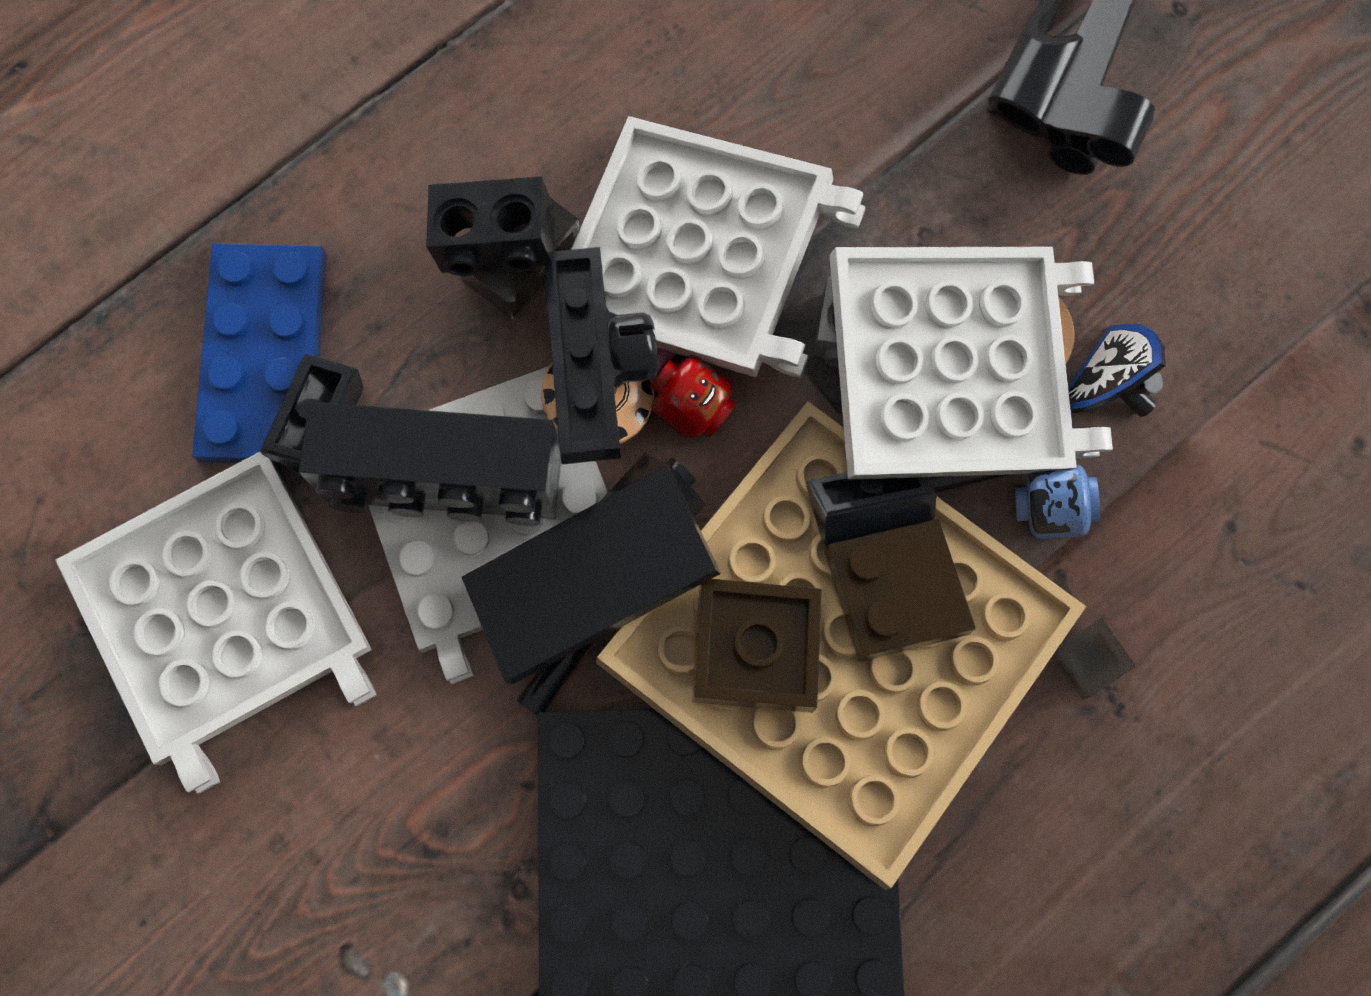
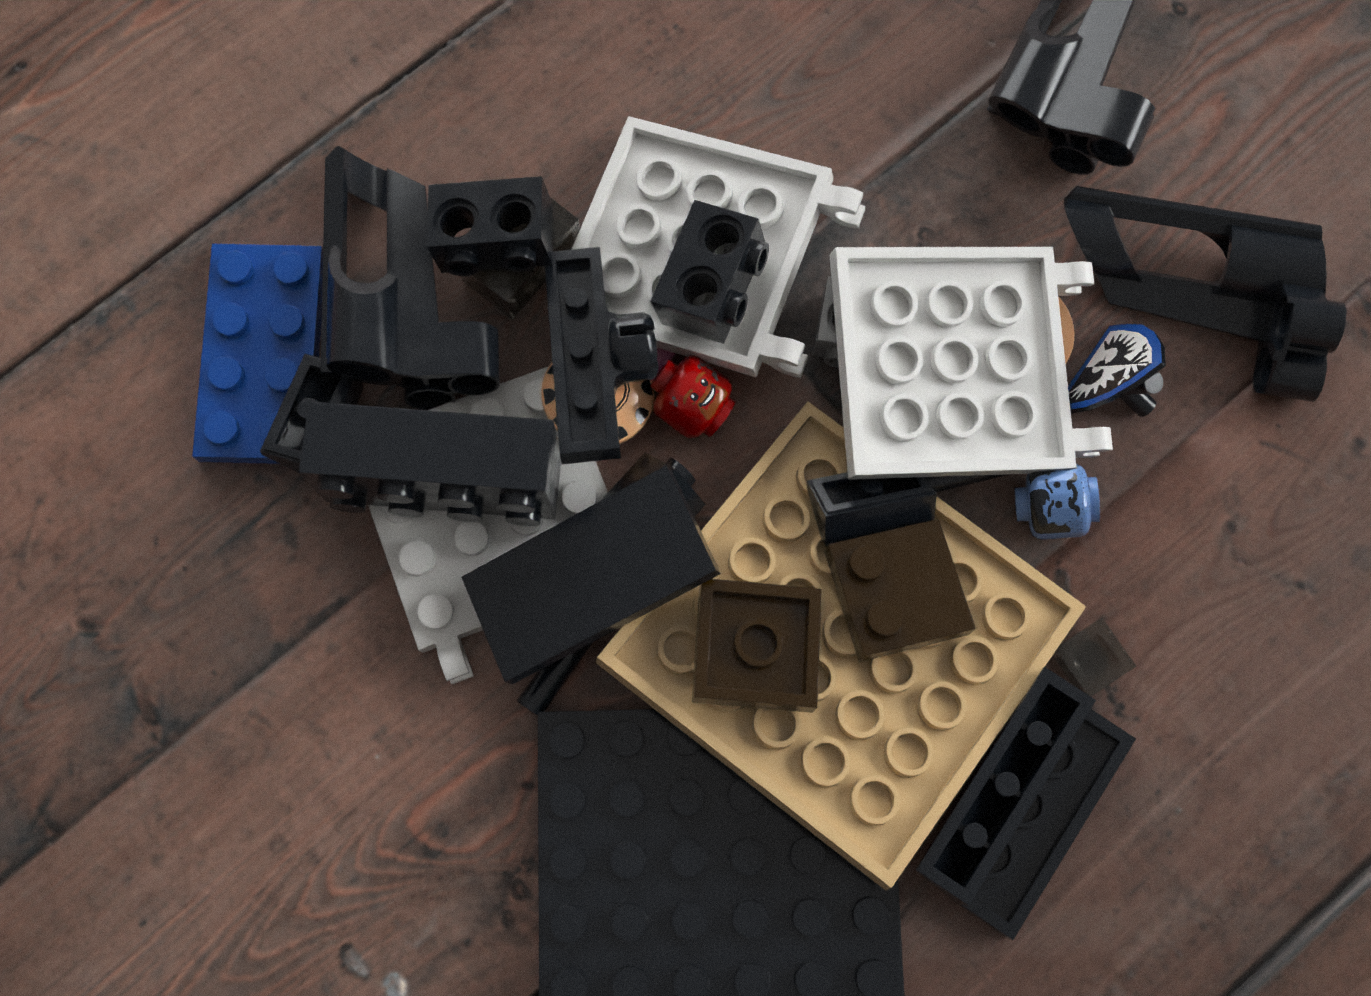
white plate [55,452,377,794] -> none
none -> black panel [321,146,500,410]
none -> black brick [650,200,769,344]
none -> black slope [915,667,1136,940]
none -> black panel [1063,186,1347,402]

